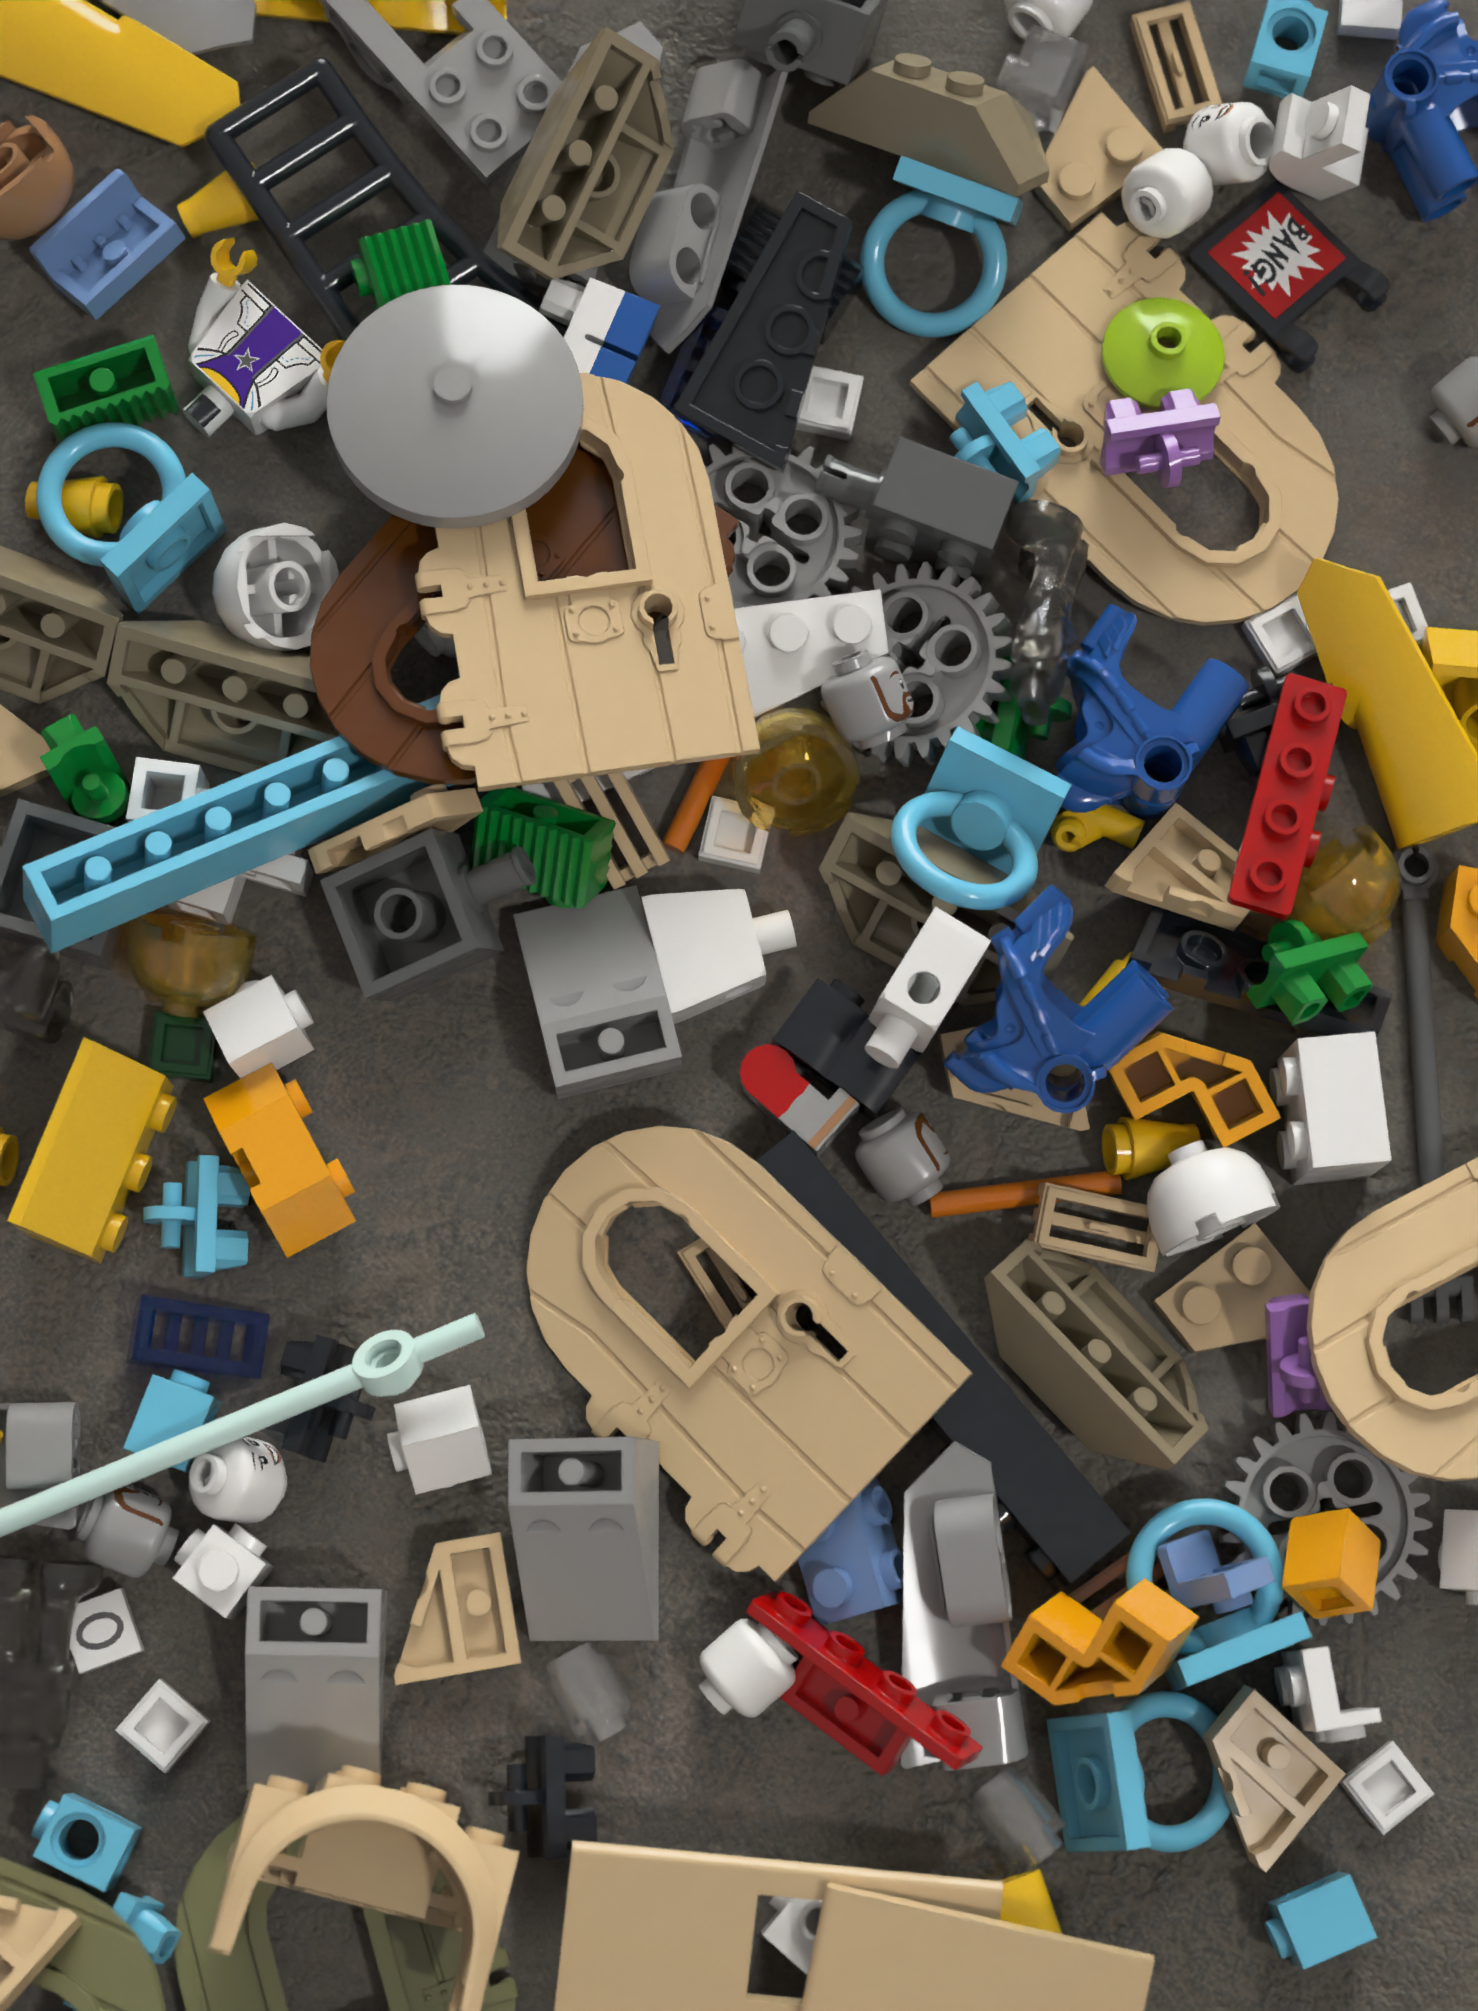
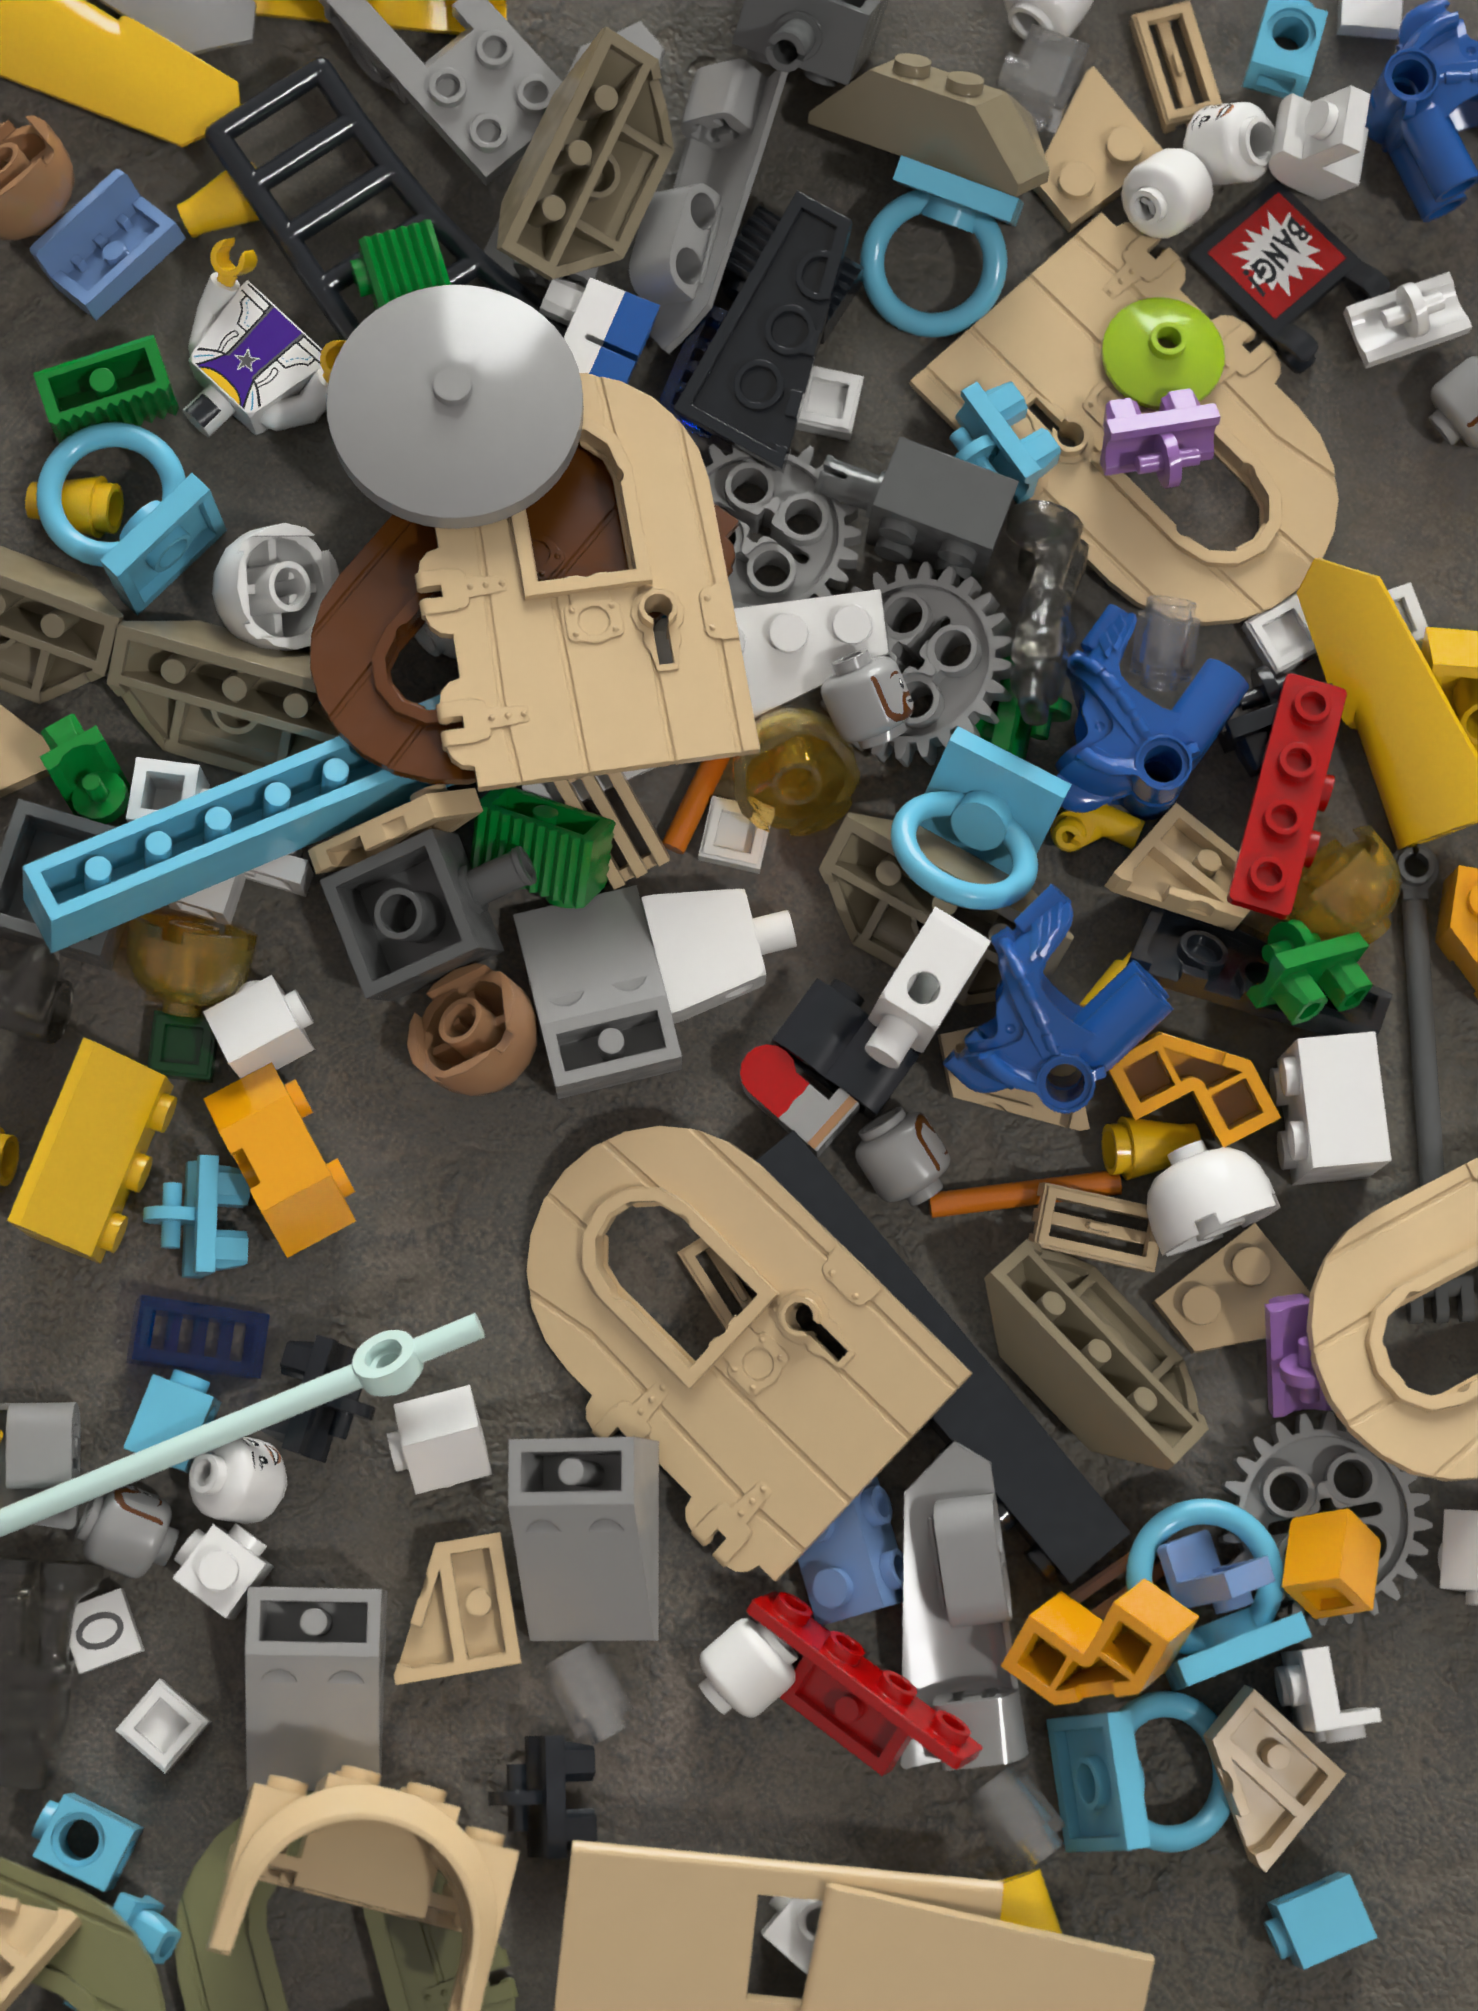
white tile [1339,1741,1434,1835] -> none
none -> medium nougat cylinder [407,963,539,1096]
none -> clear brick [1129,595,1201,692]
none -> white hips [1343,272,1472,369]

